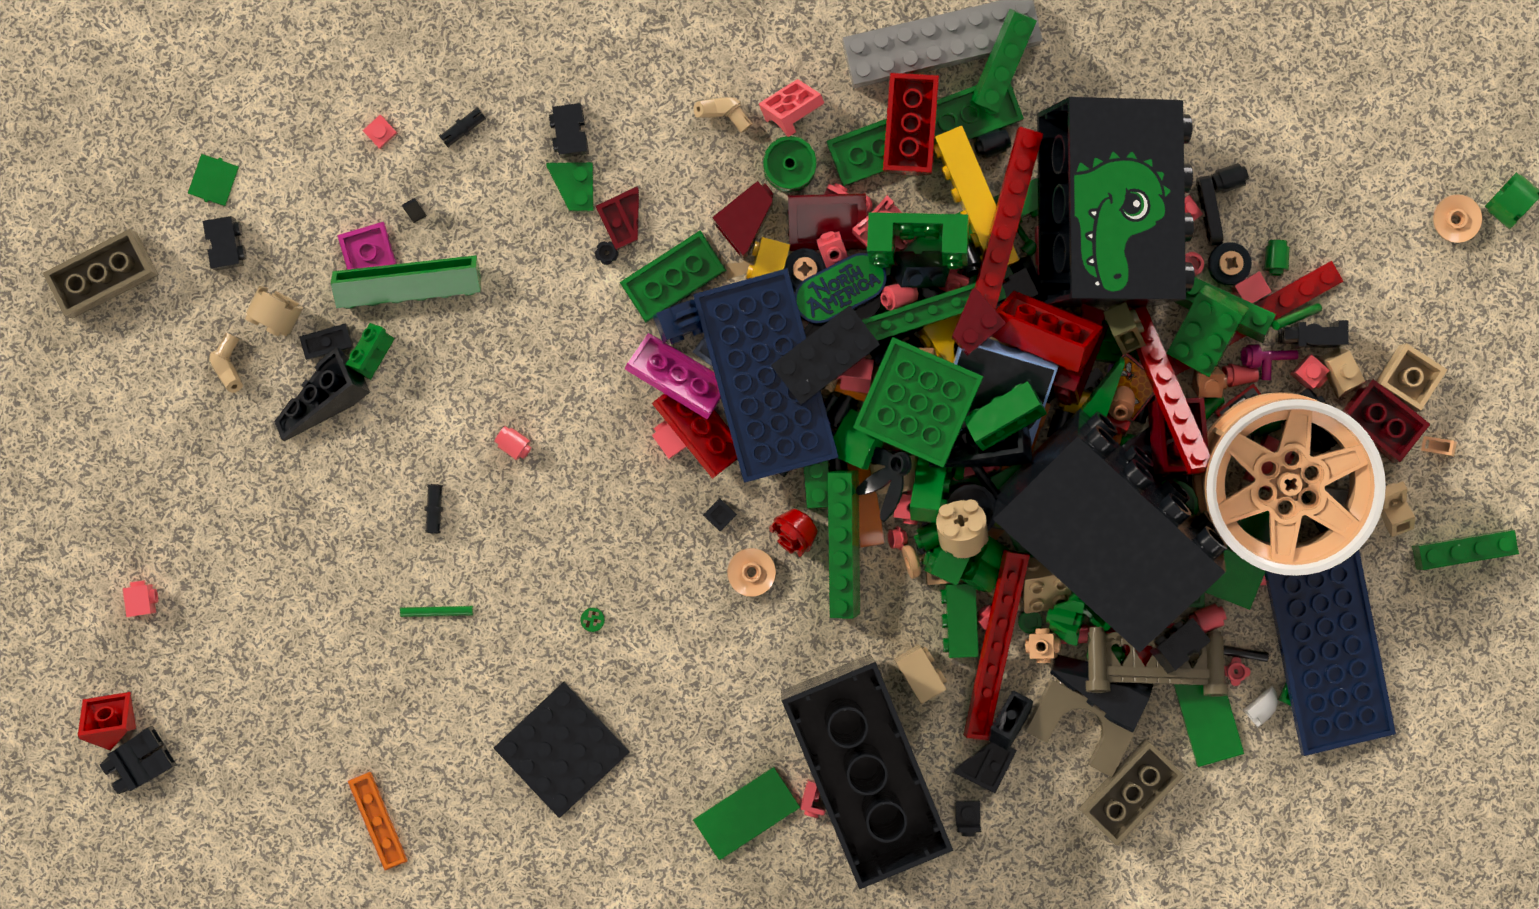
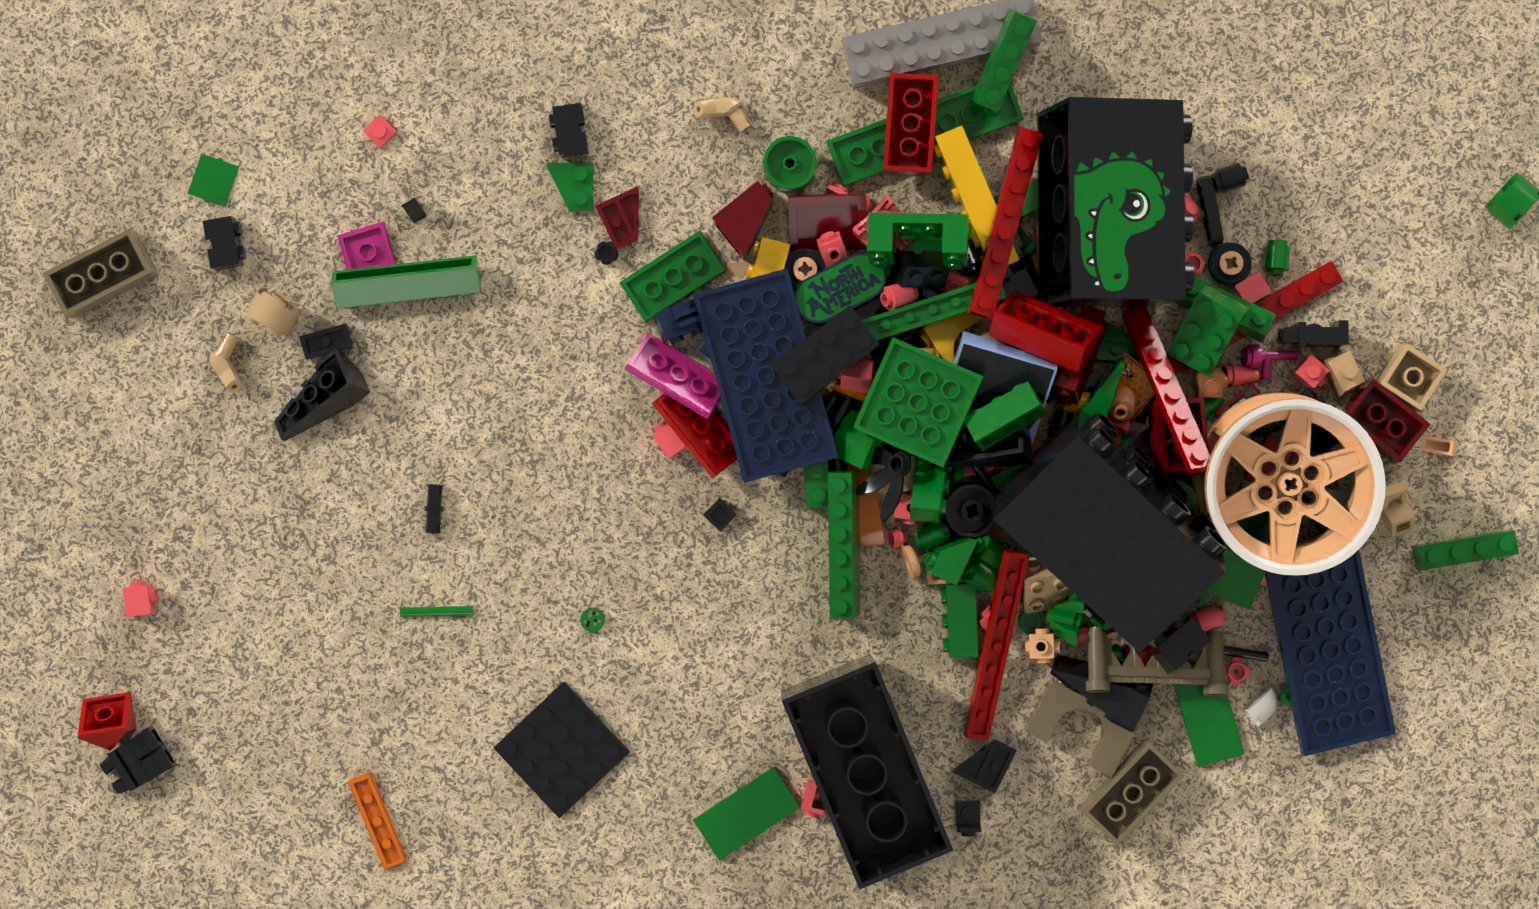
green bracket [346,323,395,380] -> none
black pin [439,107,486,148] -> none
coral brick [494,426,532,460] -> none
light nougat dish [727,548,776,597] -> none
coral piece [759,79,824,137] -> none
red cone [769,509,818,557] -> none
tan brick [894,644,947,704] -> none
tan brick [936,500,988,558] -> none
dark red wing [951,287,1006,356] -> none
black brick [974,129,1011,159] -> none
black brick [988,691,1033,750] -> none
olive brick [1103,302,1146,355] -> none
green bar [1271,303,1322,330] -> none
light nougat dish [1433,194,1482,243] -> none

